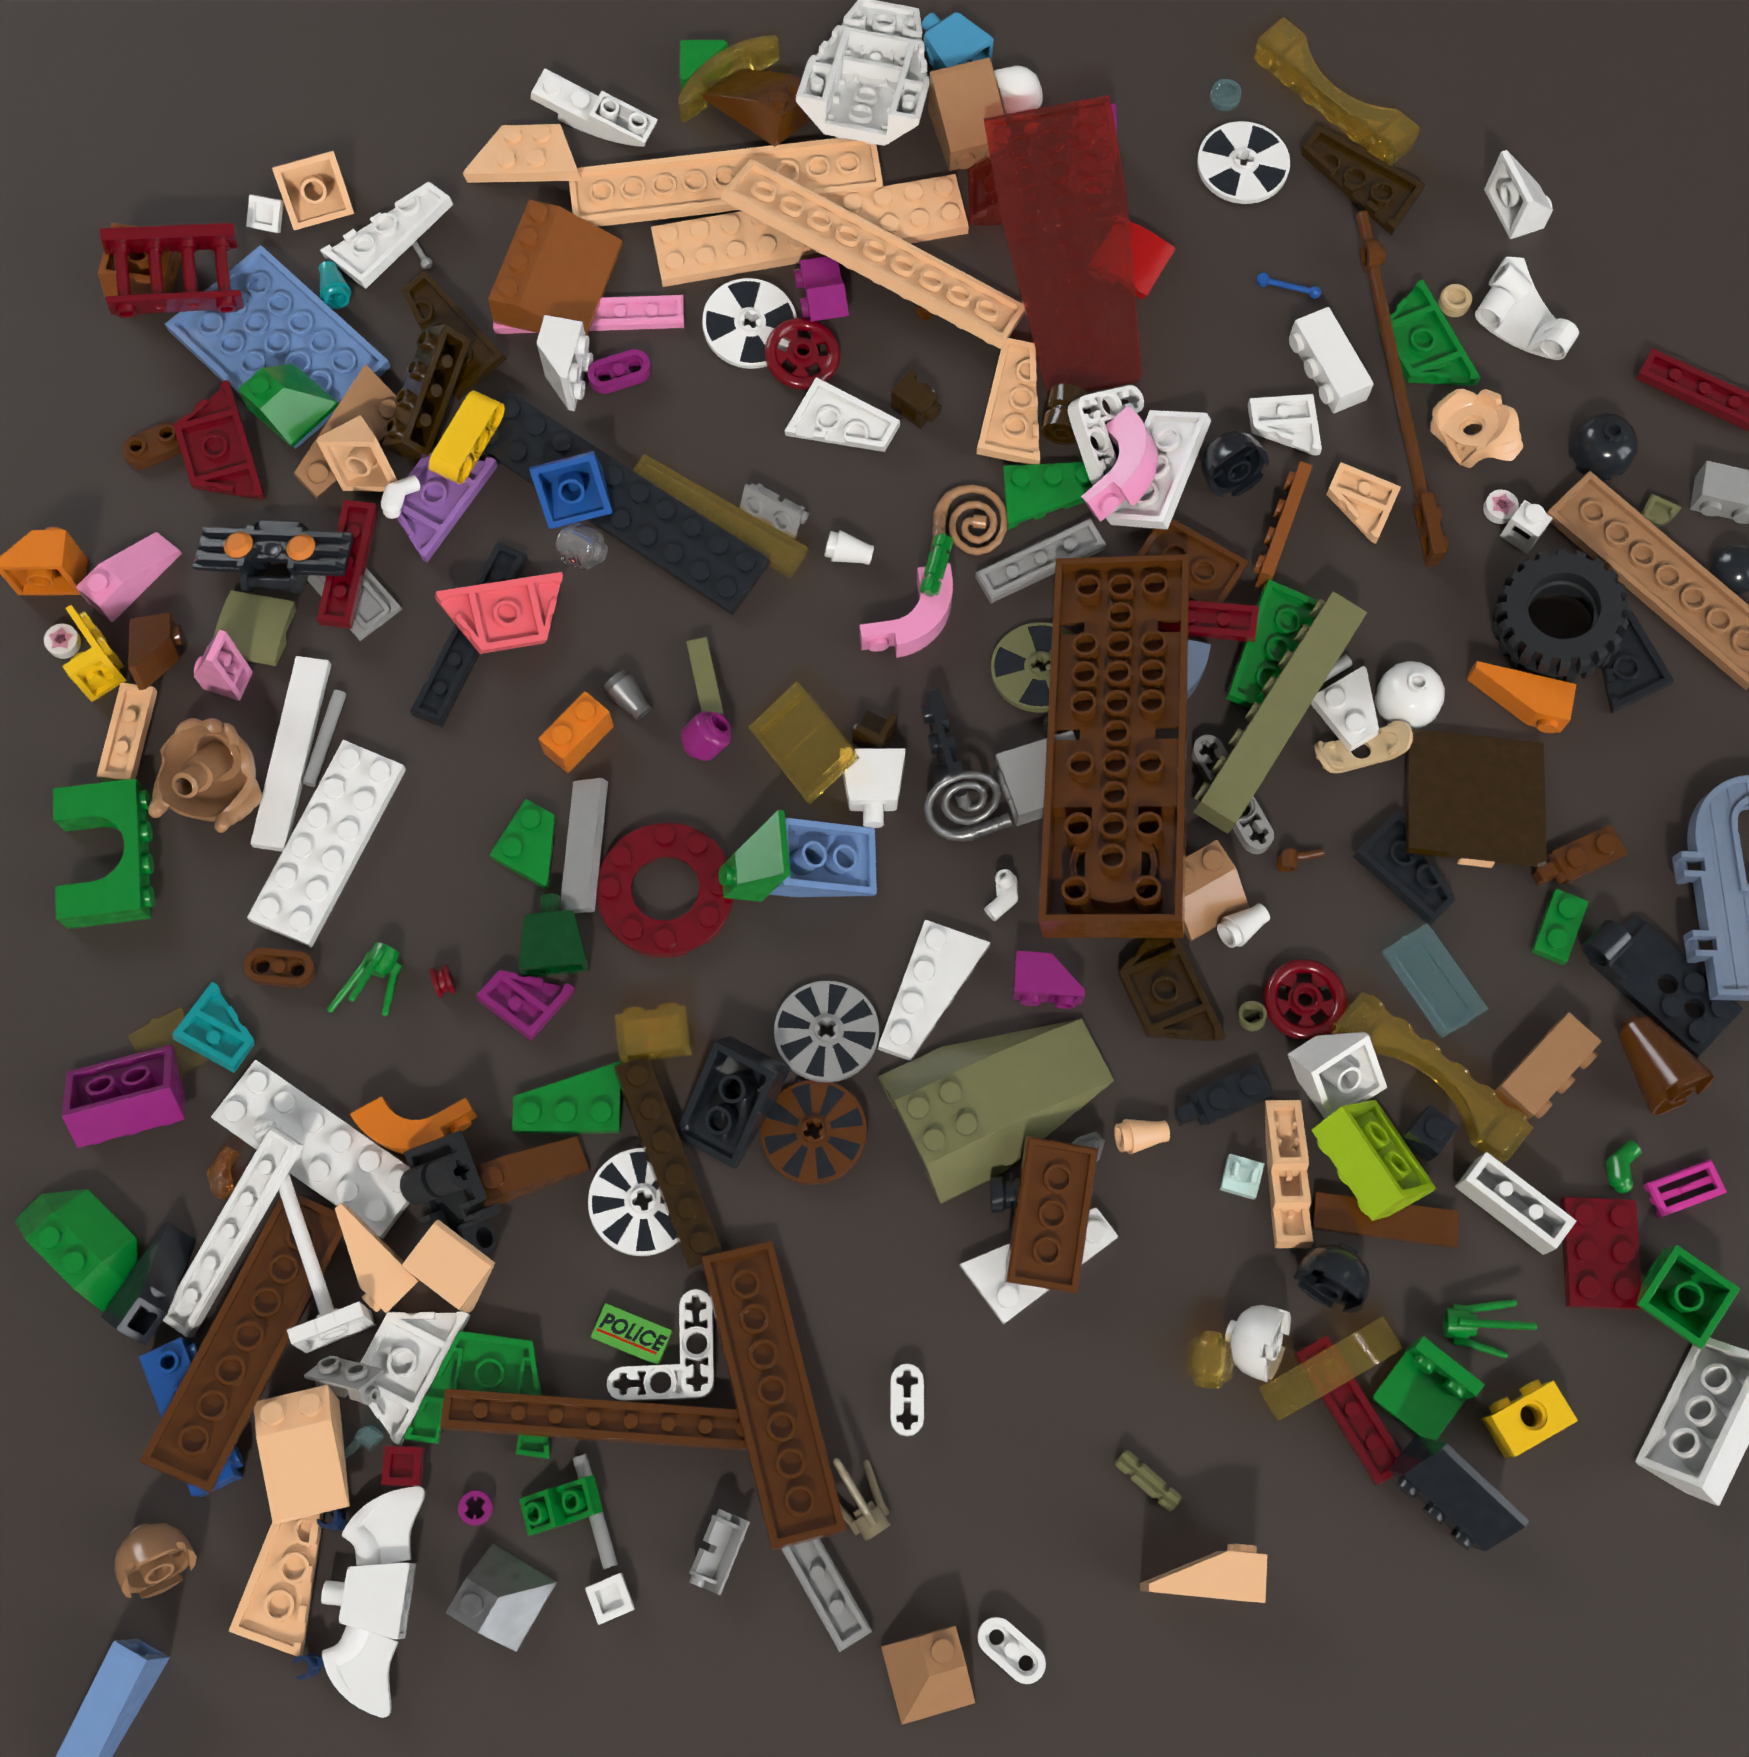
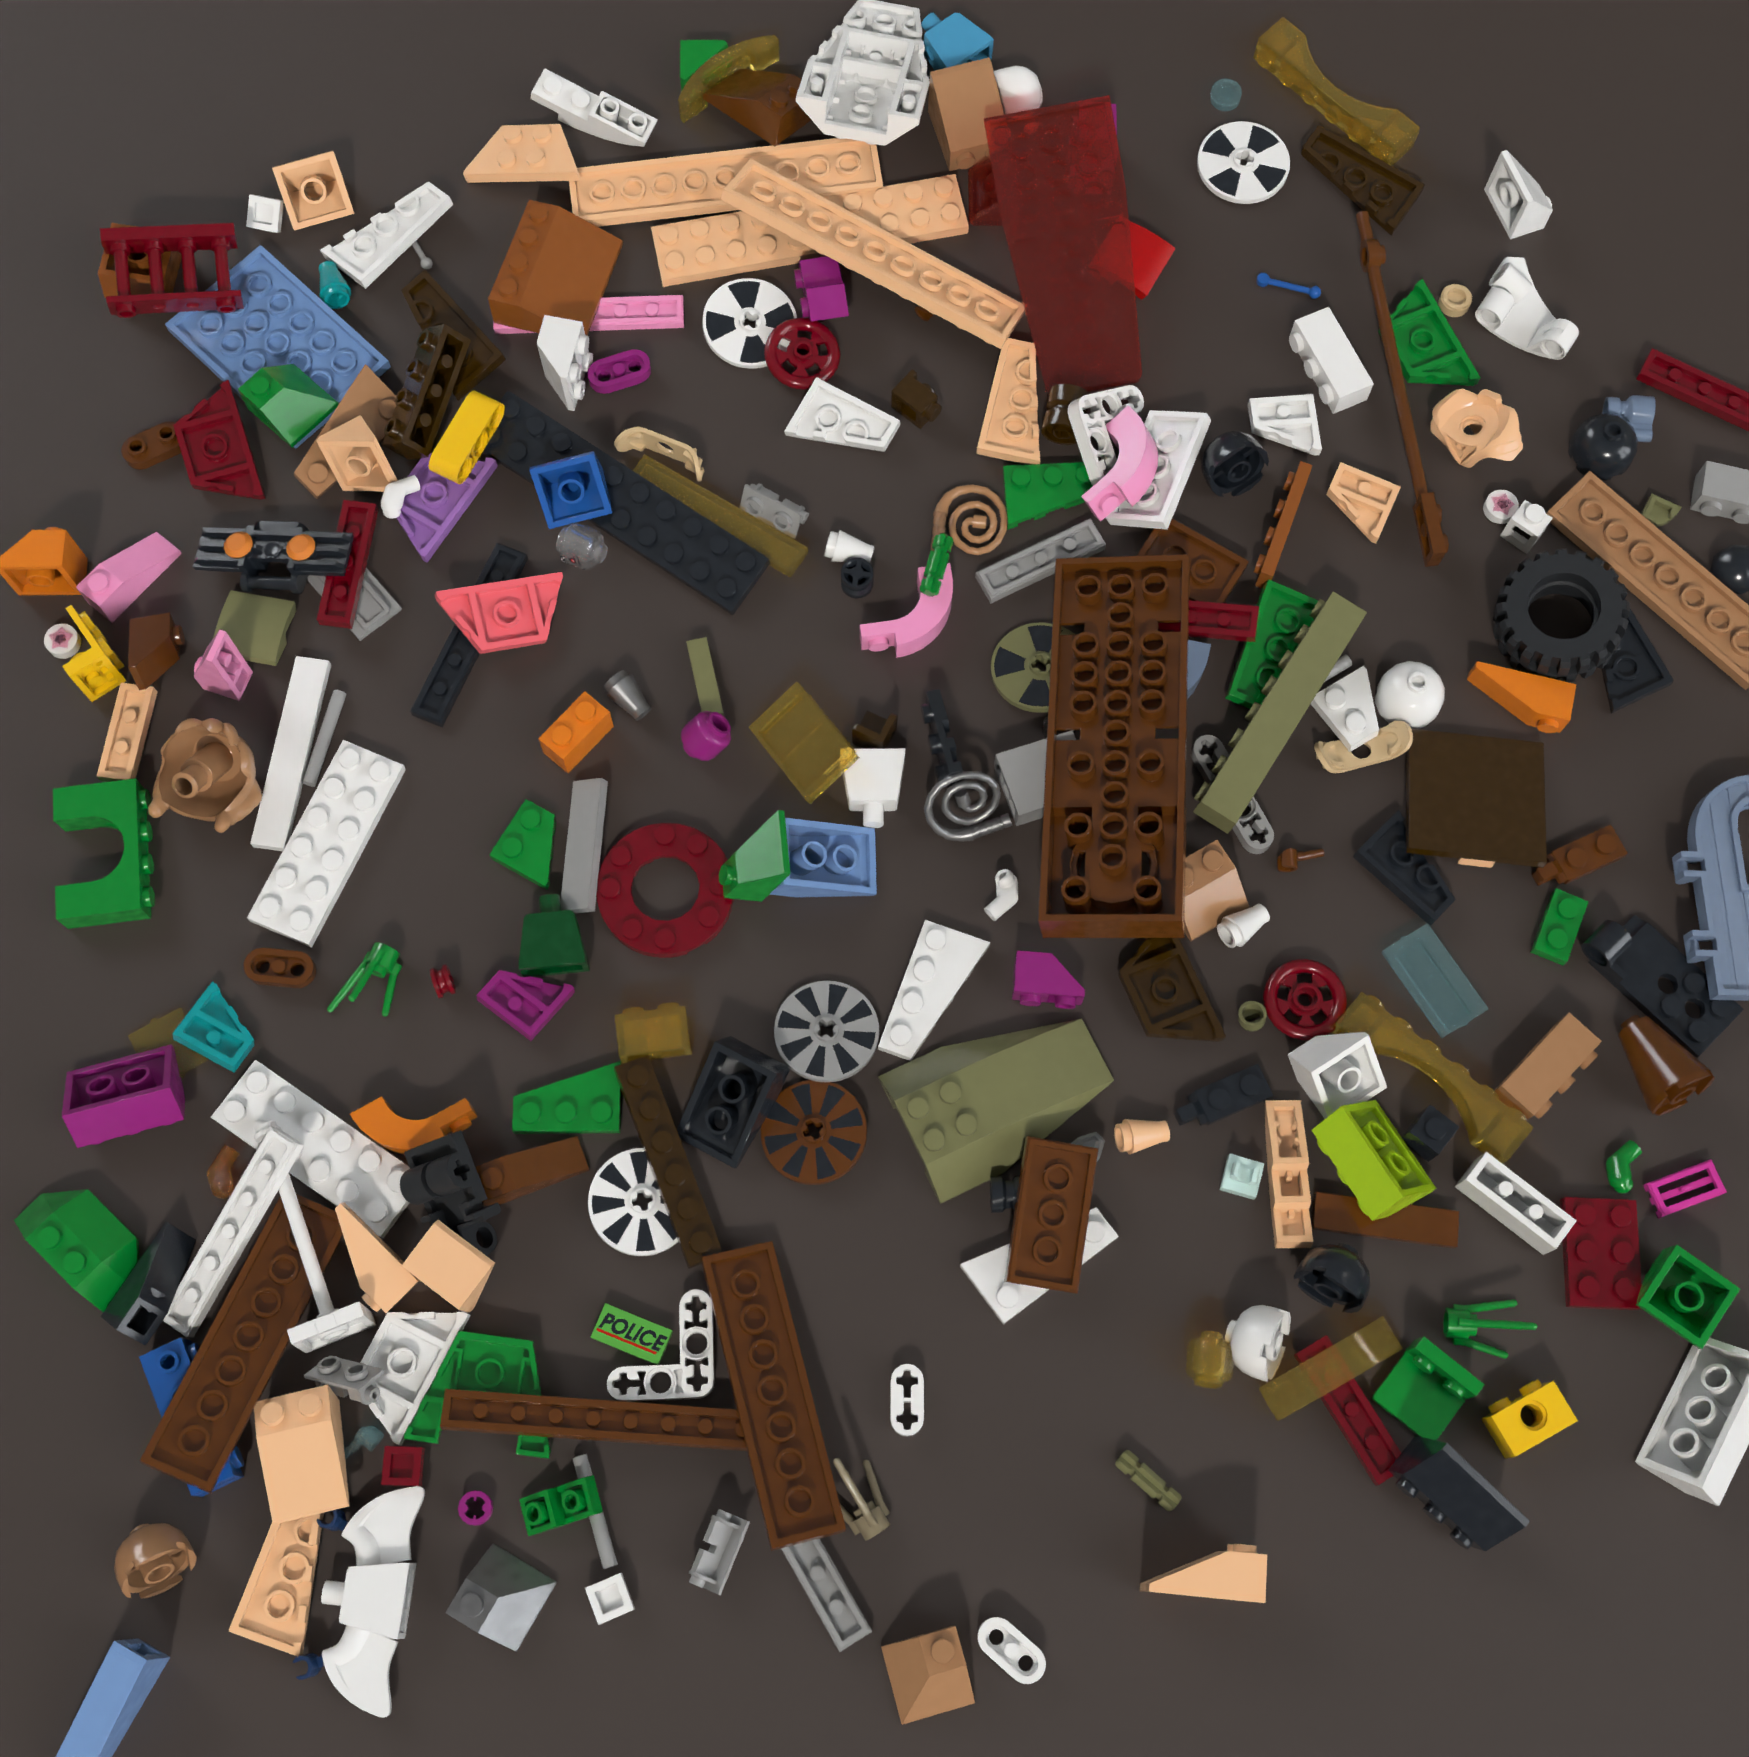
none -> tan piece [614,426,704,482]
none -> black wheel [841,558,873,599]
none -> sand blue piece [1602,395,1656,442]

